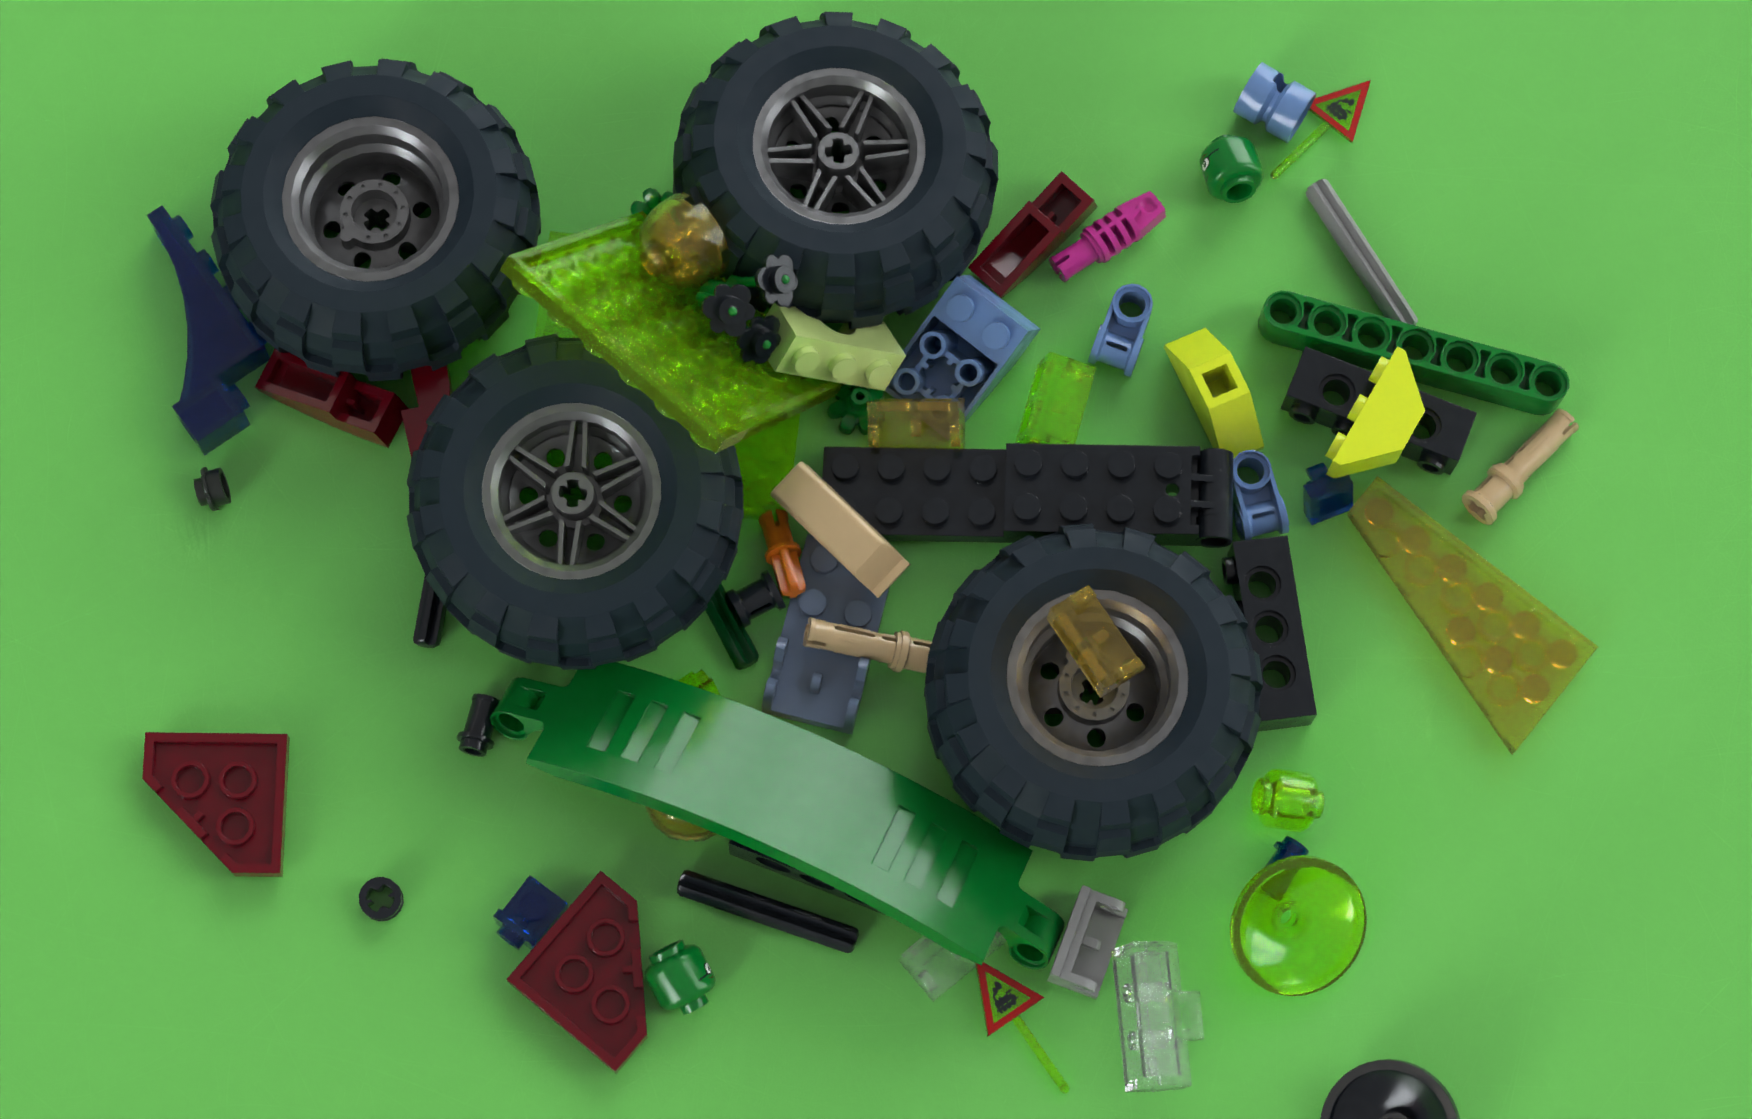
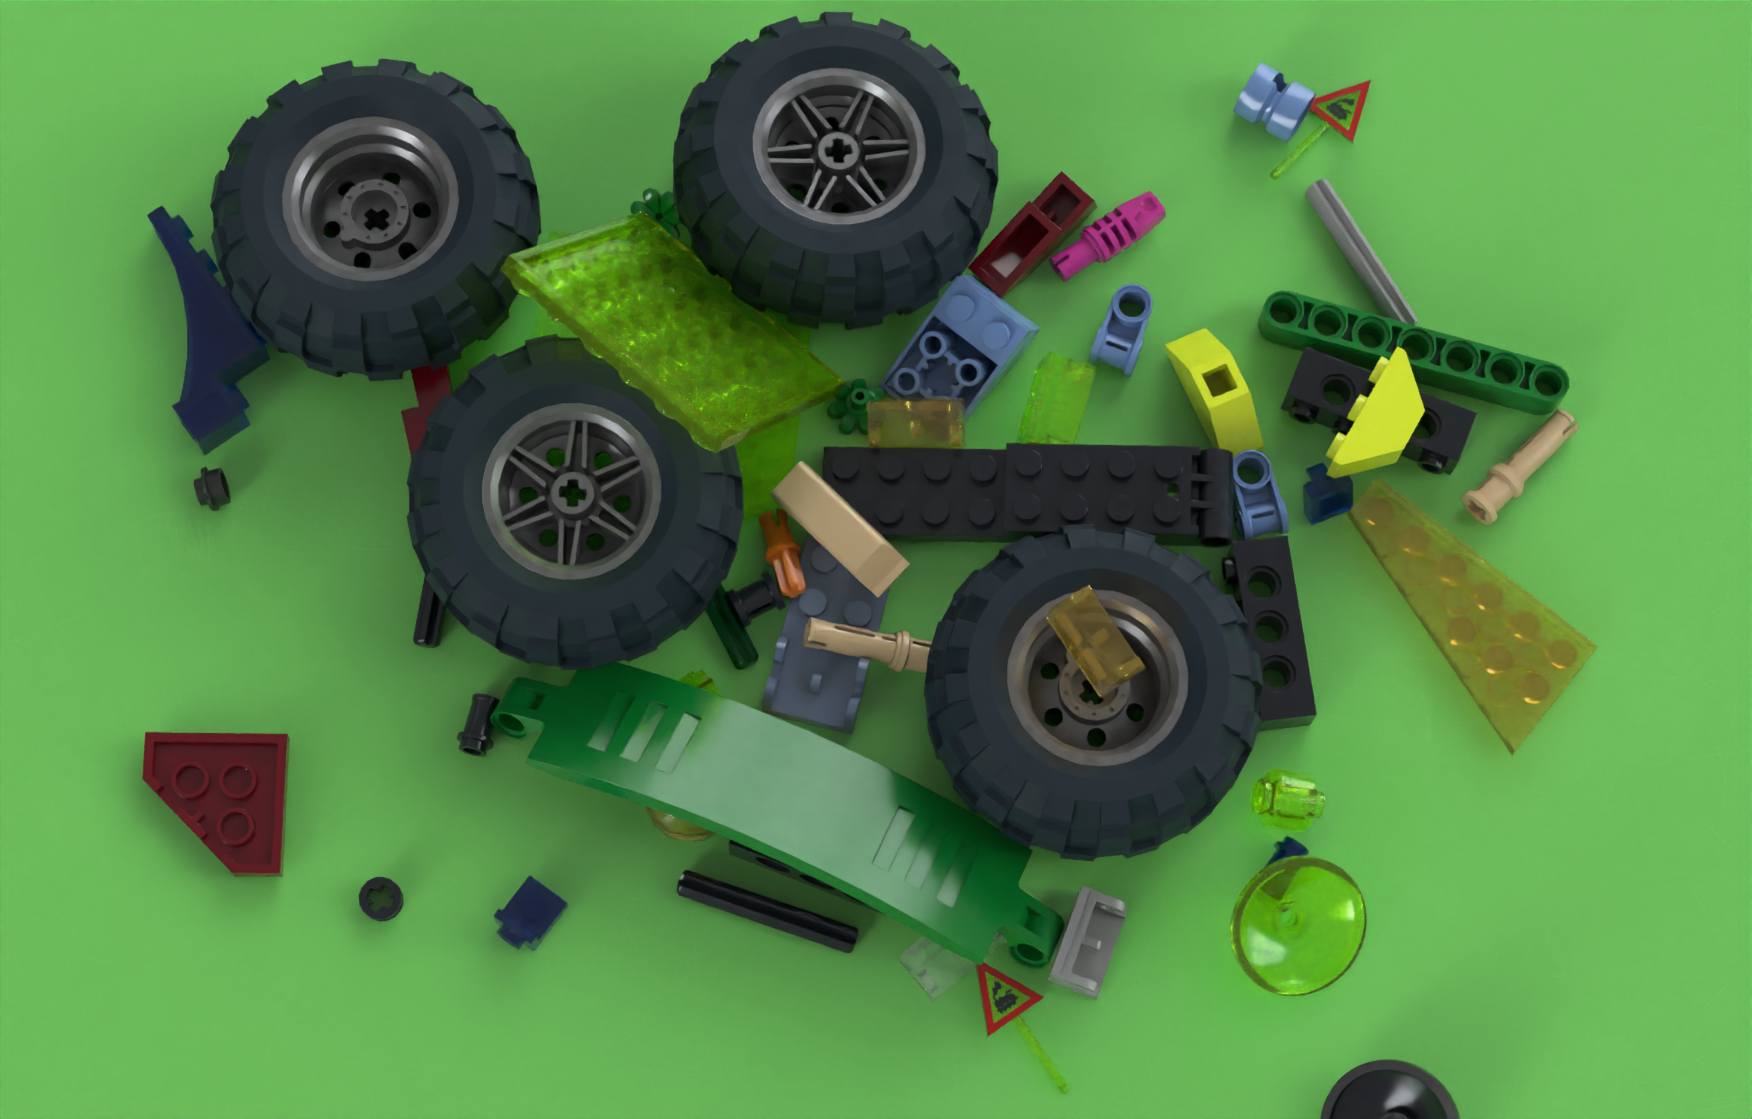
dark red slope [255,349,409,448] -> none
dark red plate [507,871,648,1074] -> none
clear yellow cylinder [640,193,729,289] -> none
green head [645,940,716,1015] -> none
black plant [695,255,798,364] -> none
yellowish green arch [765,303,906,391] -> none
clear piece [1111,941,1205,1092] -> none
green head [1200,135,1264,203] -> none

